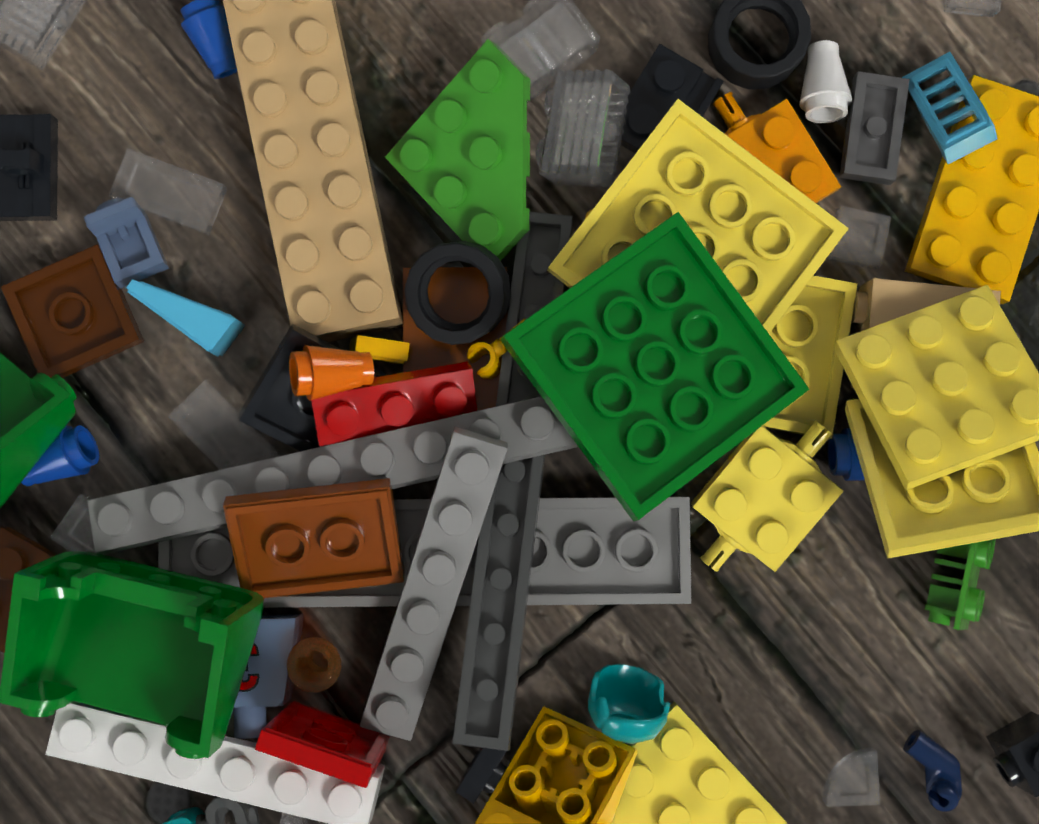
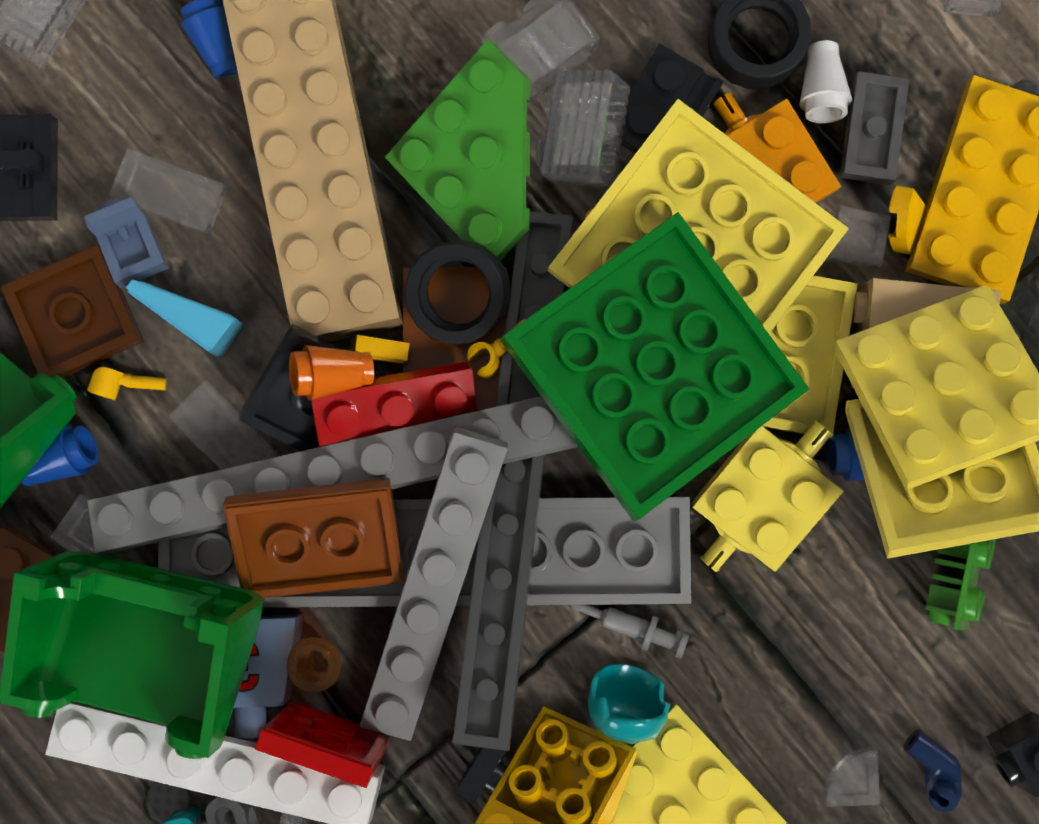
medium azure slope [902,52,998,164] -> none
none -> yellow hand [87,367,167,400]
none -> light grey piece [569,605,690,659]
none -> yellow tile [888,186,927,255]

